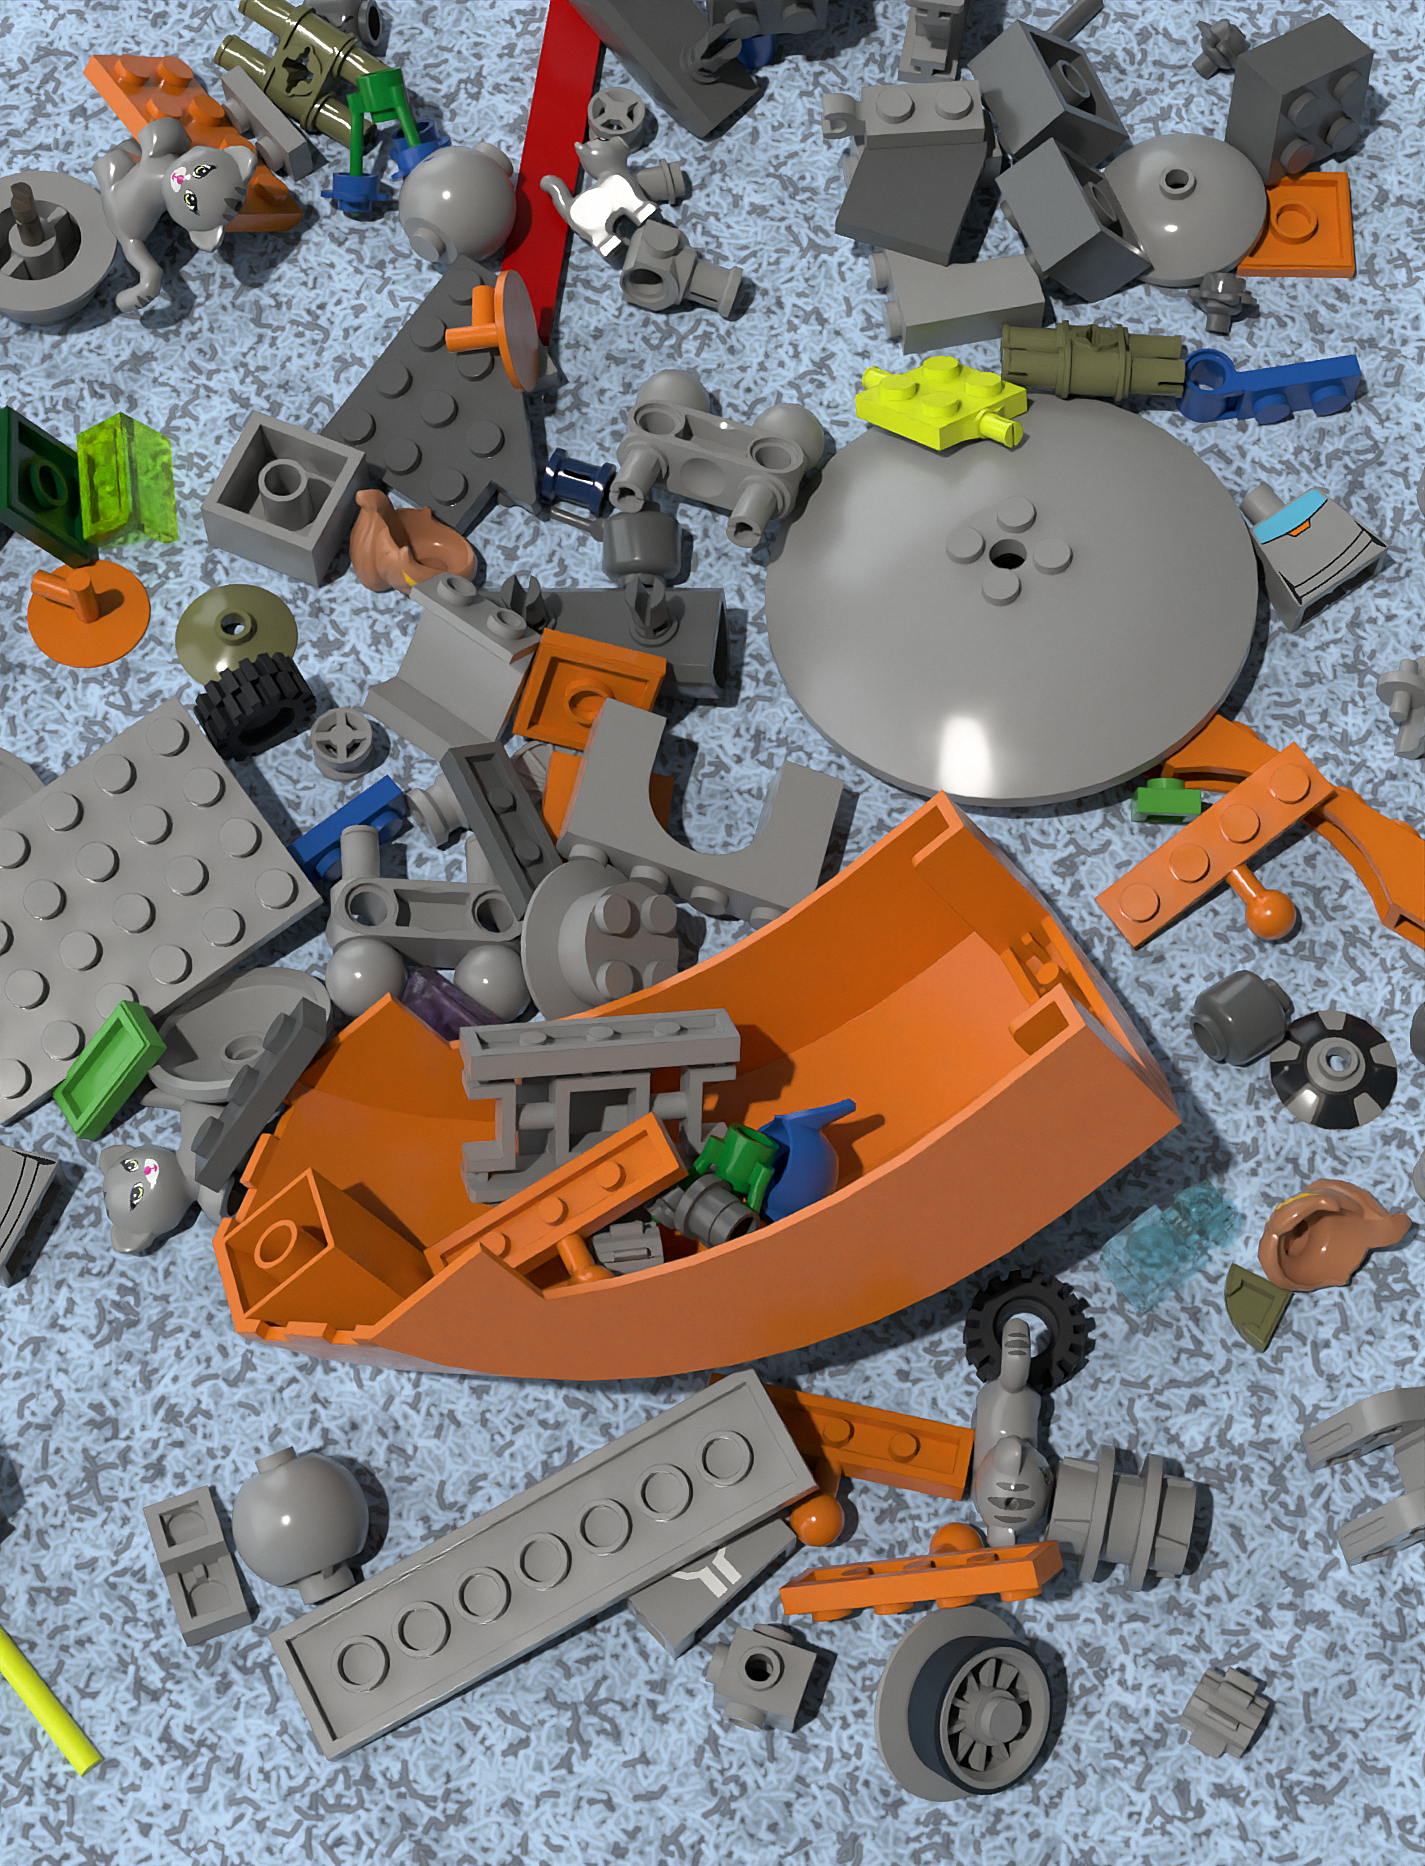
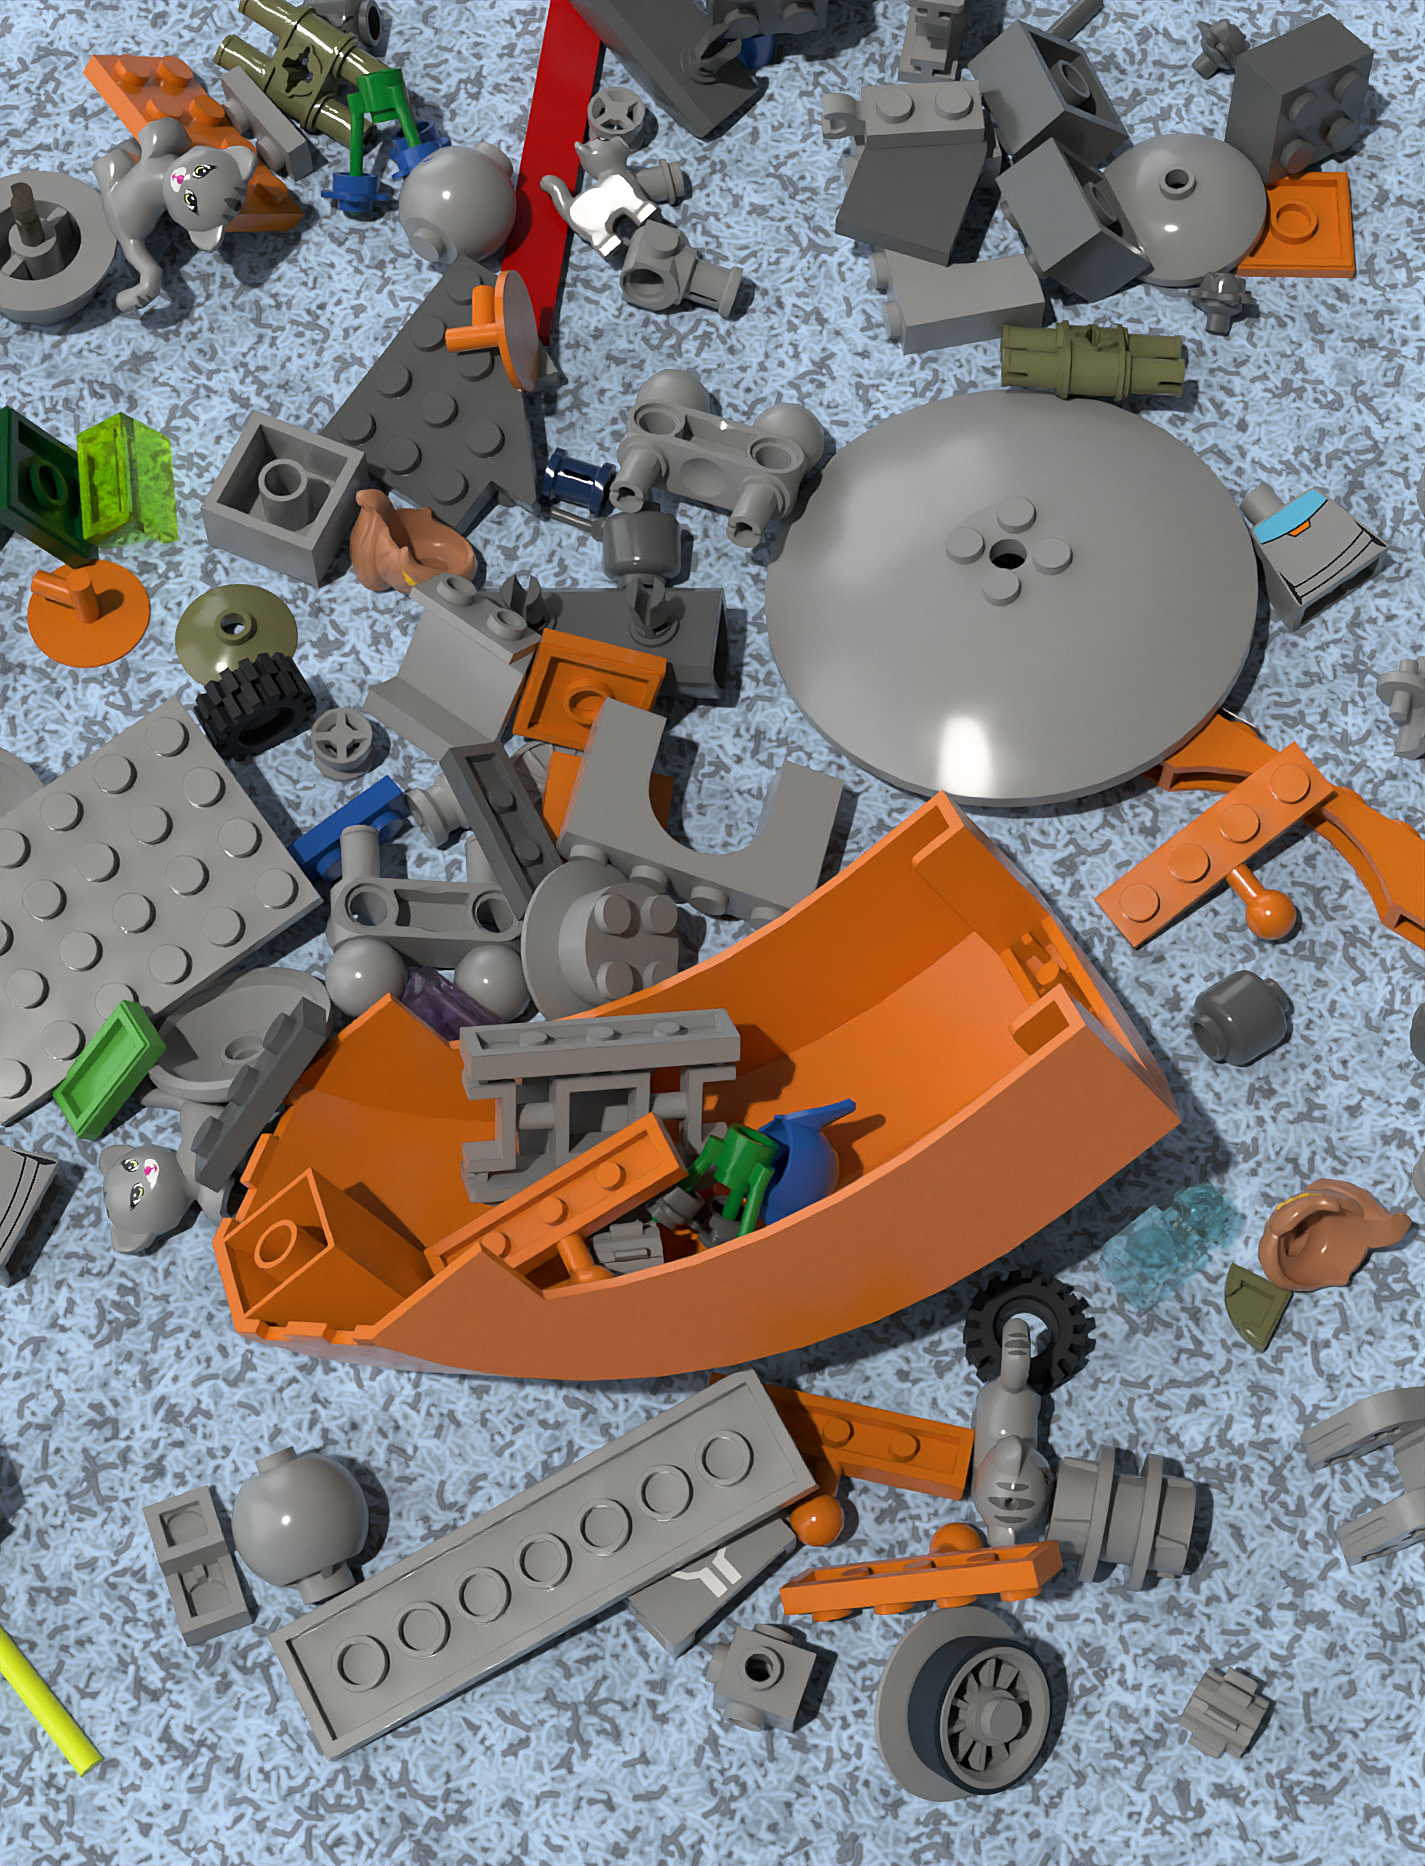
dark grey piece [674,1174,760,1247] -> none
neon yellow plate [855,356,1027,451] -> none
bright green plate [1131,778,1201,824] -> none
blue plate [1175,348,1362,424] -> none
dish [1269,1010,1398,1131] -> none
none -> sticker [1218,707,1262,736]

